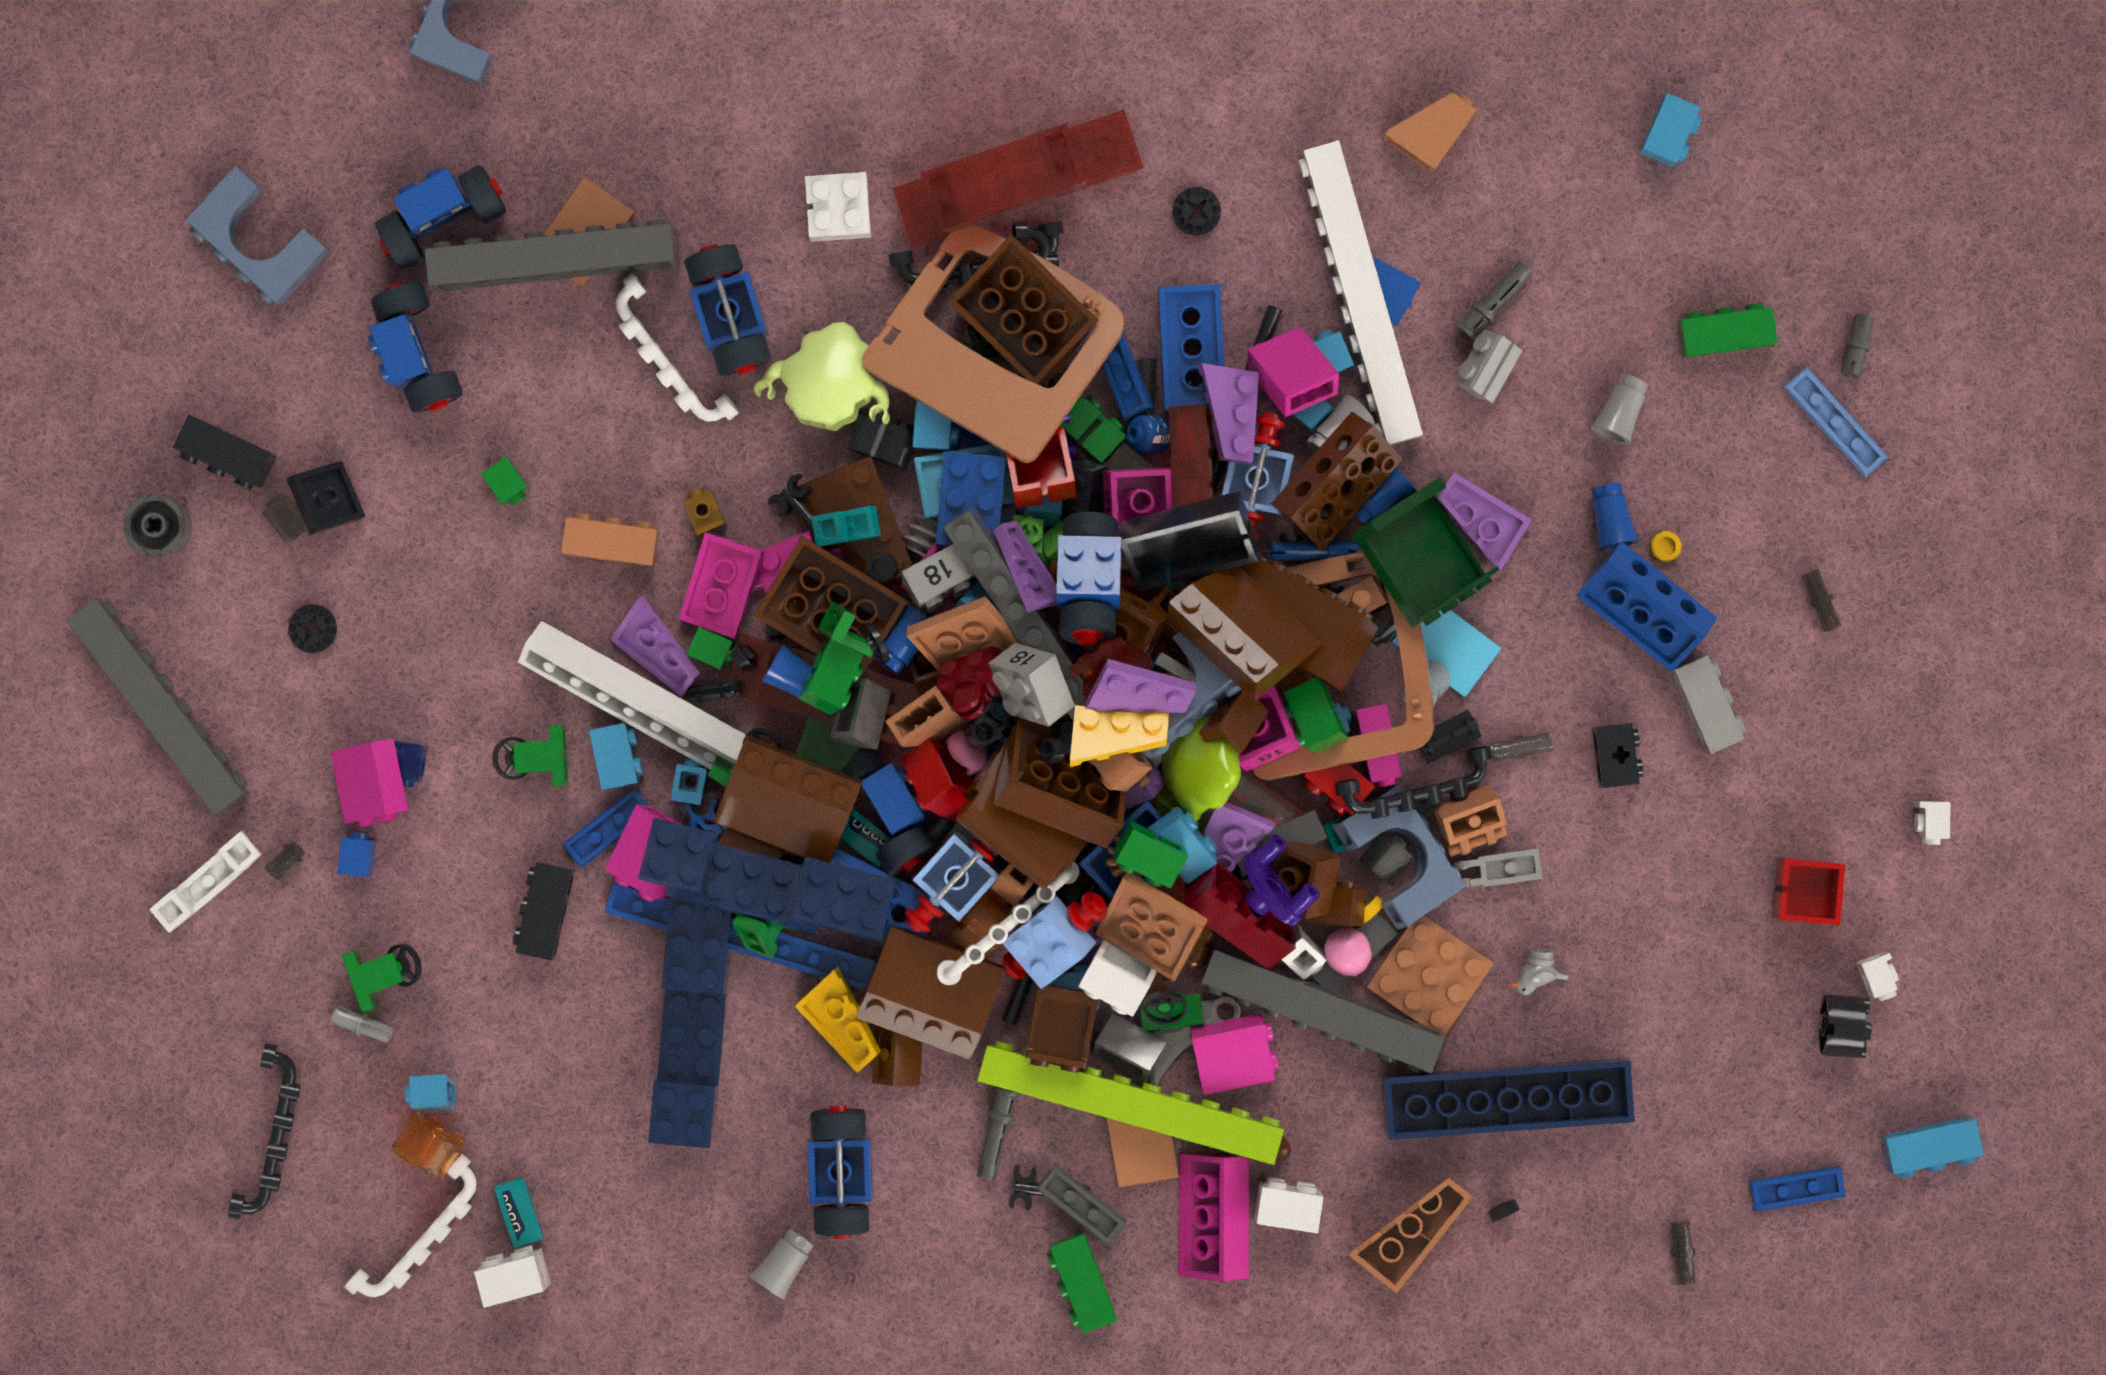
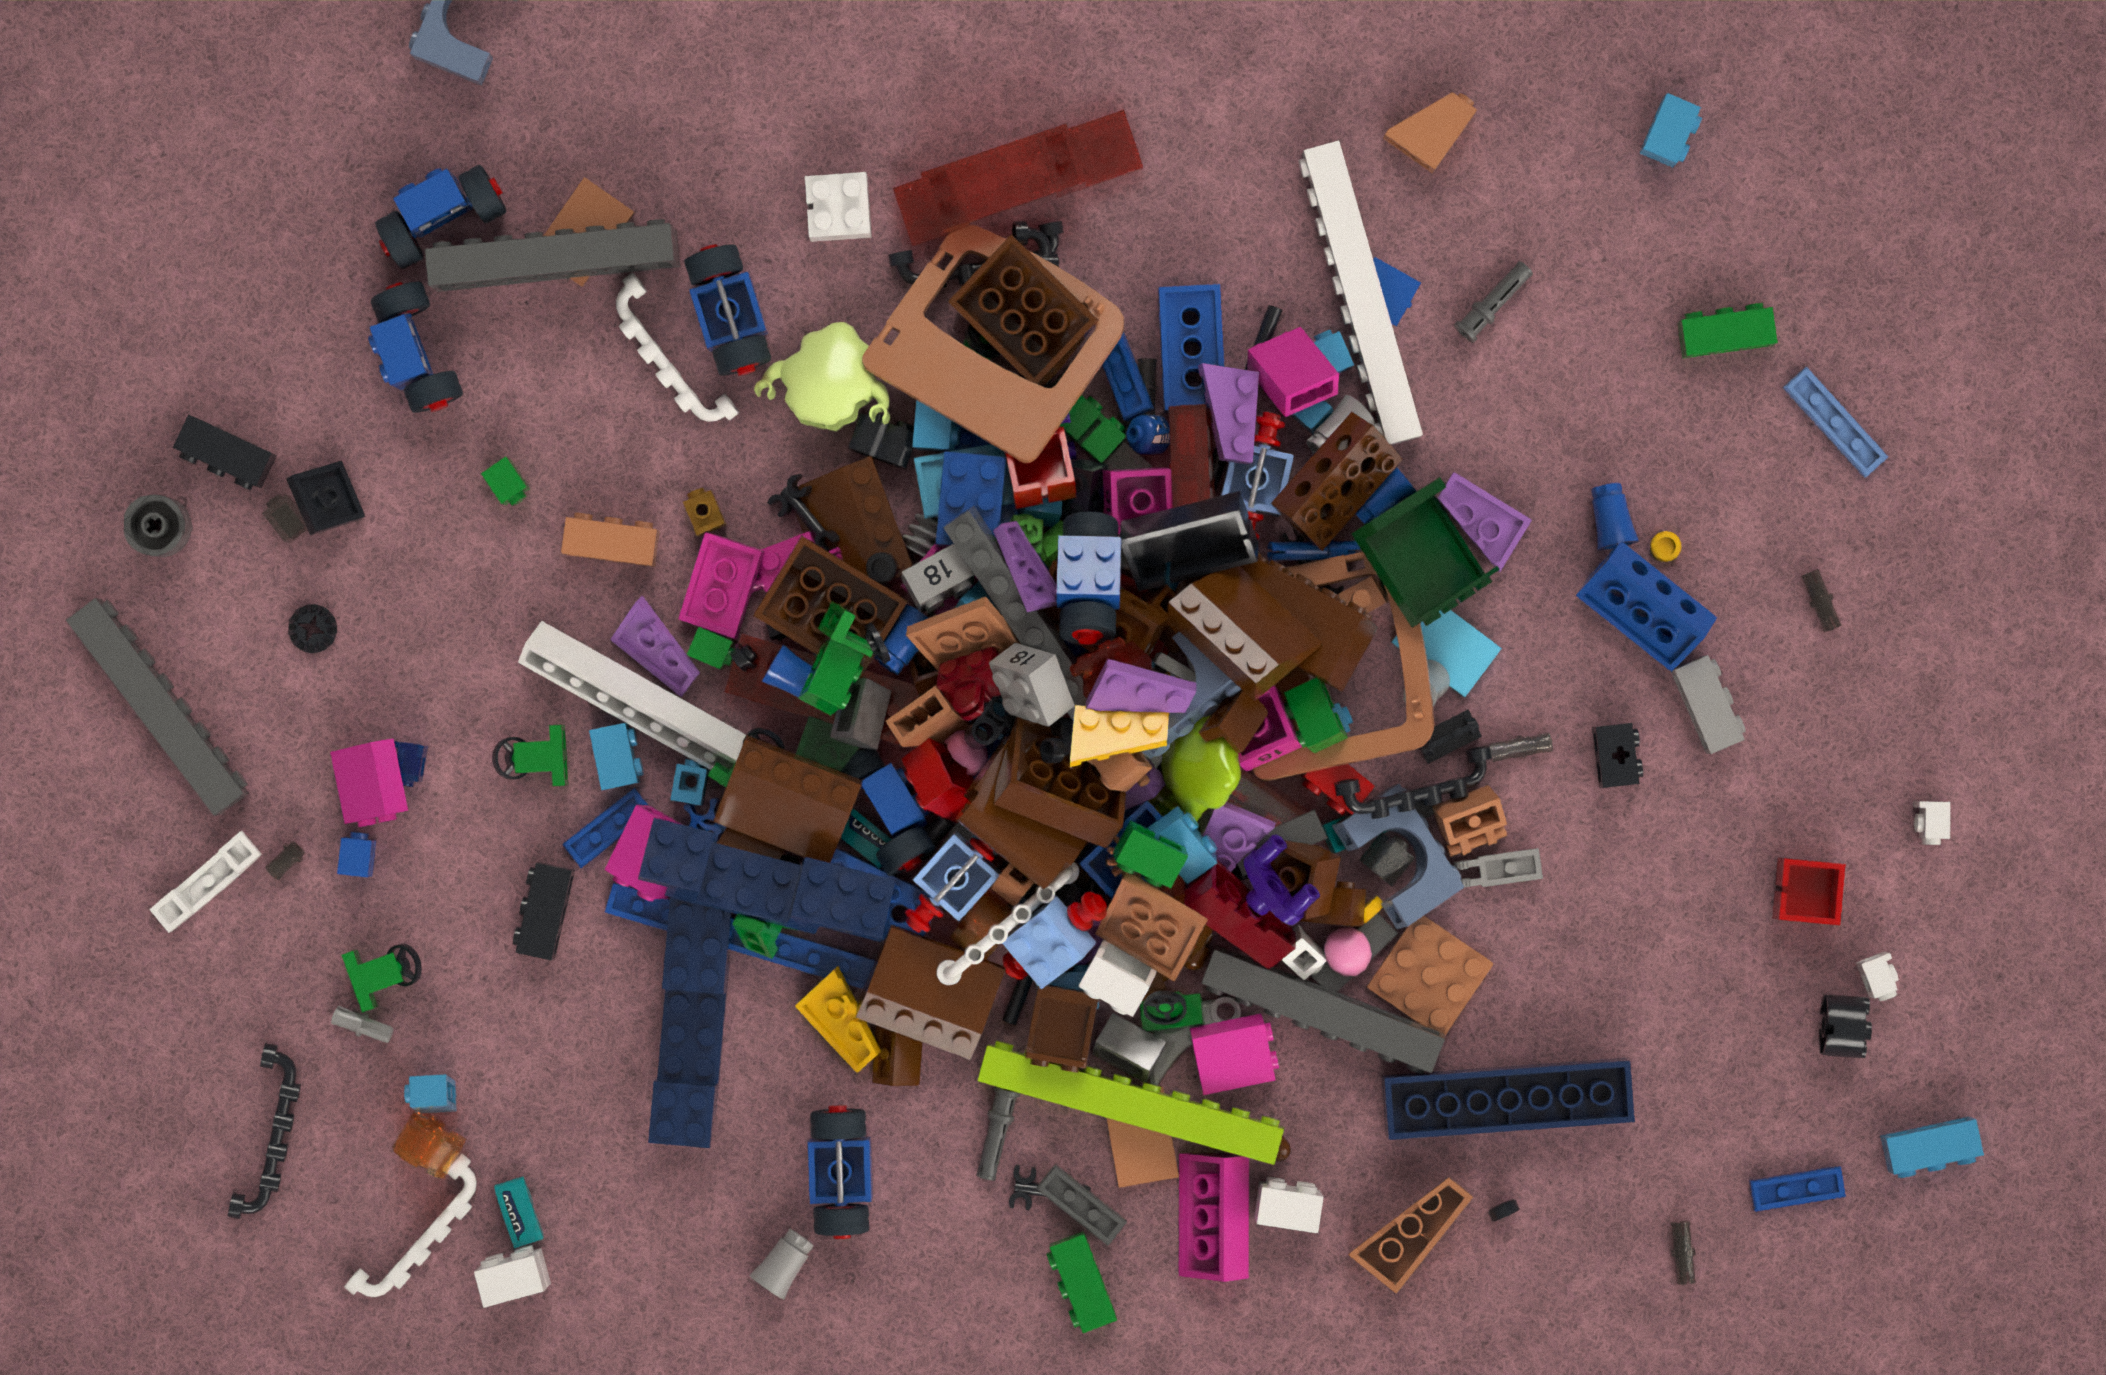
sand blue arch [186,166,330,306] -> none
black axle [687,680,742,703] -> none
teal slope [811,506,881,547] -> none
black gear [1172,187,1221,236] -> none
dark pink brick [1352,704,1402,787] -> none
black brick [1371,603,1397,647] -> none
light grey brick [1454,329,1523,404] -> none
light grey animal [1512,948,1569,995] -> none
light grey plant [1591,374,1648,445] -> none
dark grey pin [1841,314,1874,378] -> none

